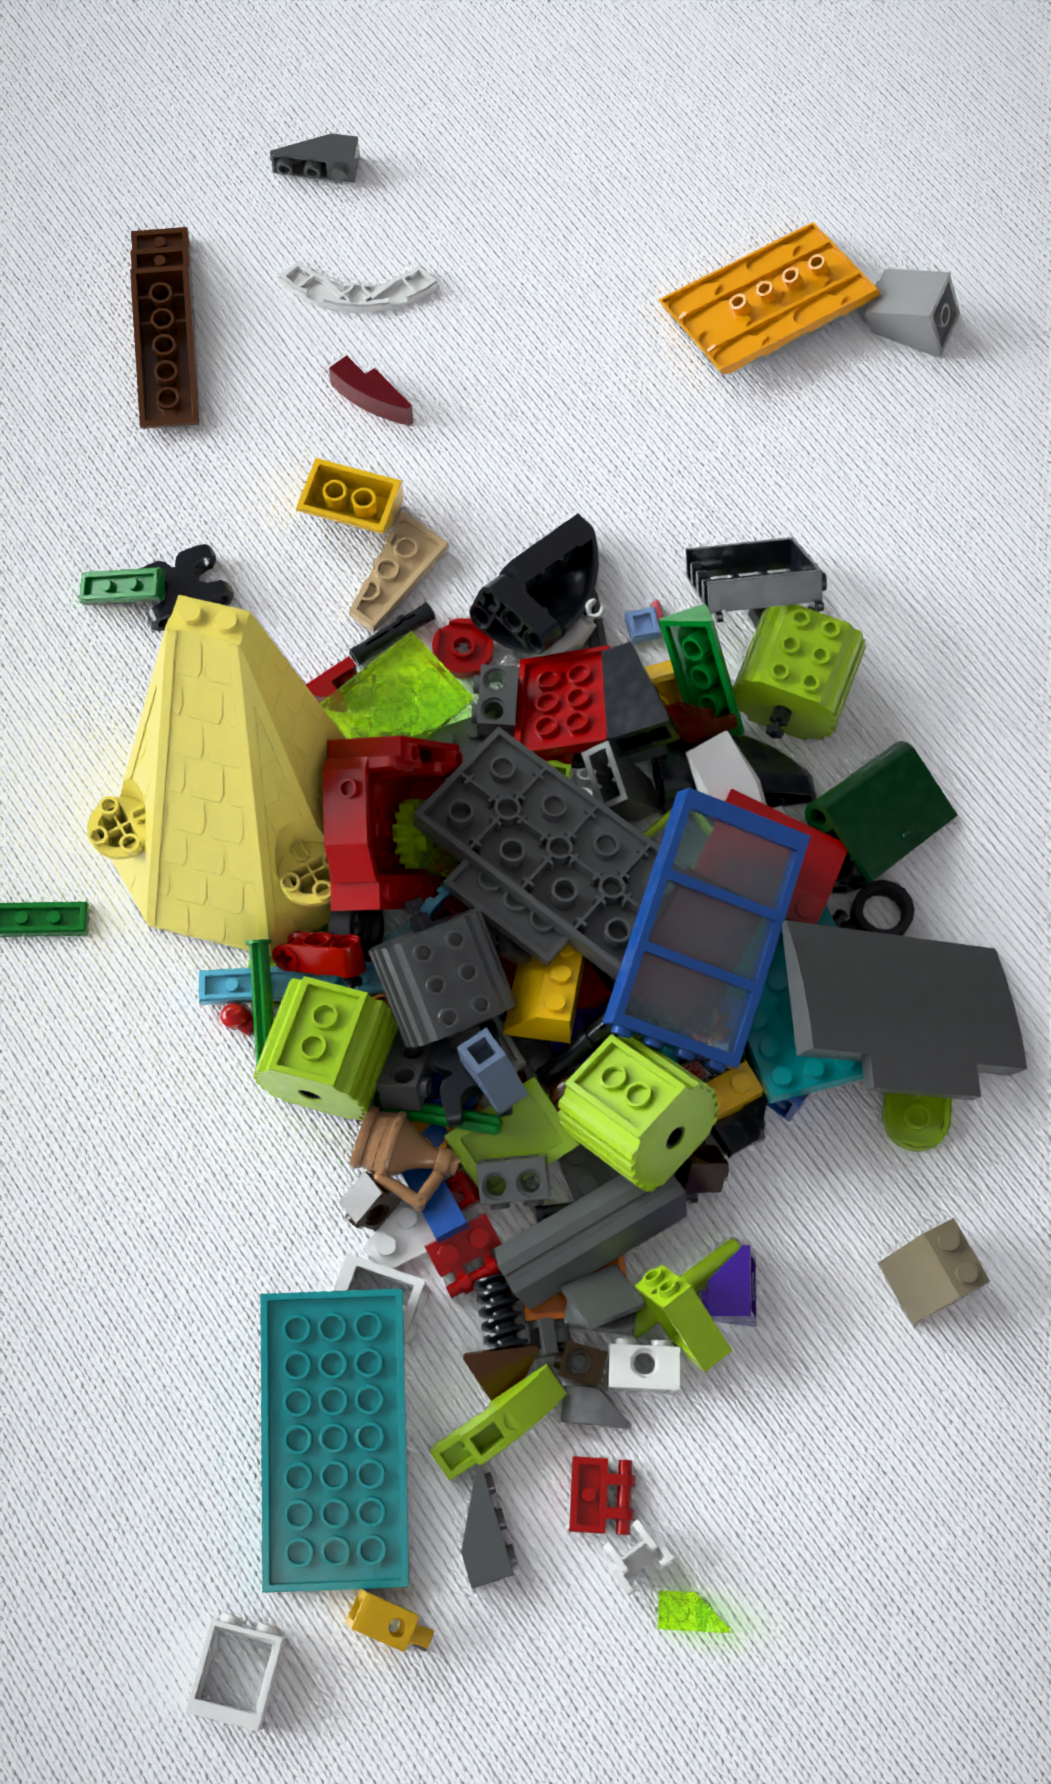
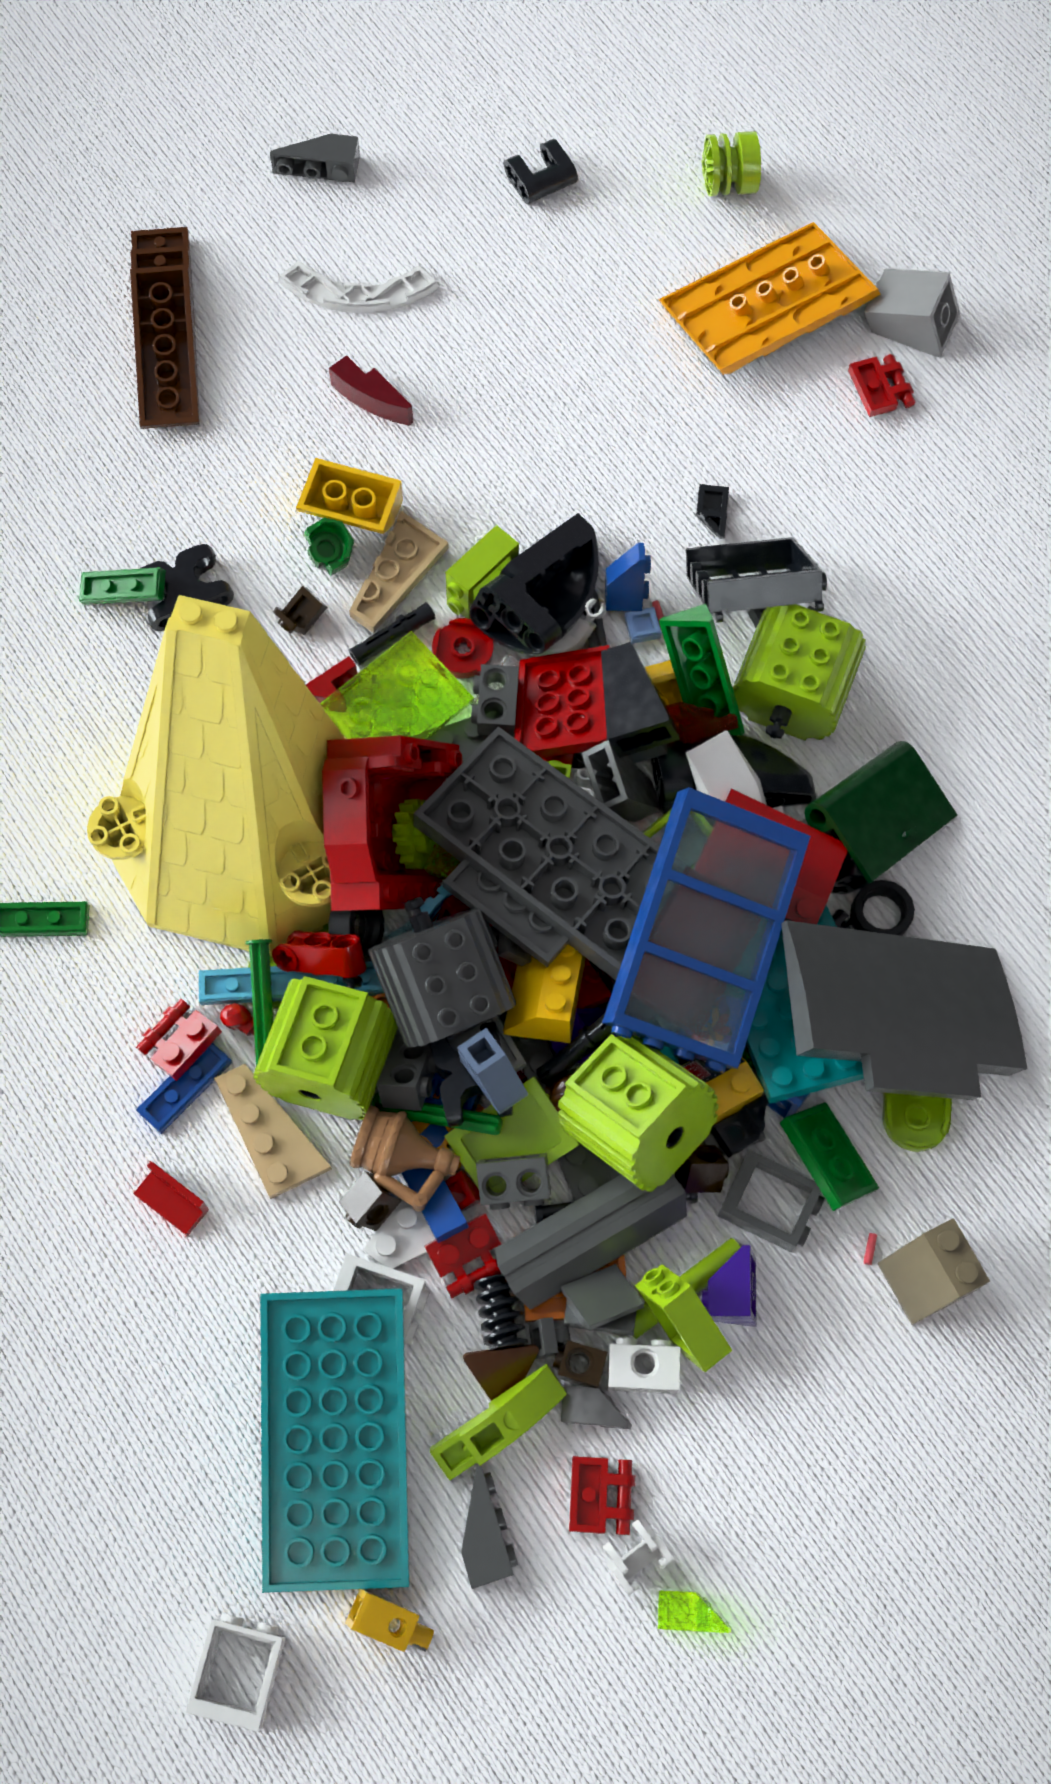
none -> red panel [133,1161,209,1237]
none -> plate [135,999,222,1081]
none -> blue tile [136,1042,232,1134]
none -> tan wing [214,1064,332,1199]
none -> dark brown bracket [273,586,328,635]
none -> green hair [303,518,354,577]
none -> lime window [445,525,519,619]
none -> black connector [503,138,578,204]
none -> blue slope [605,543,651,611]
none -> black slope [696,484,729,539]
none -> lime wheel [702,131,761,197]
none -> dark grey window [717,1149,825,1252]
none -> green tile [779,1102,879,1211]
none -> red plate [848,354,916,417]
none -> coral piece [863,1233,877,1265]

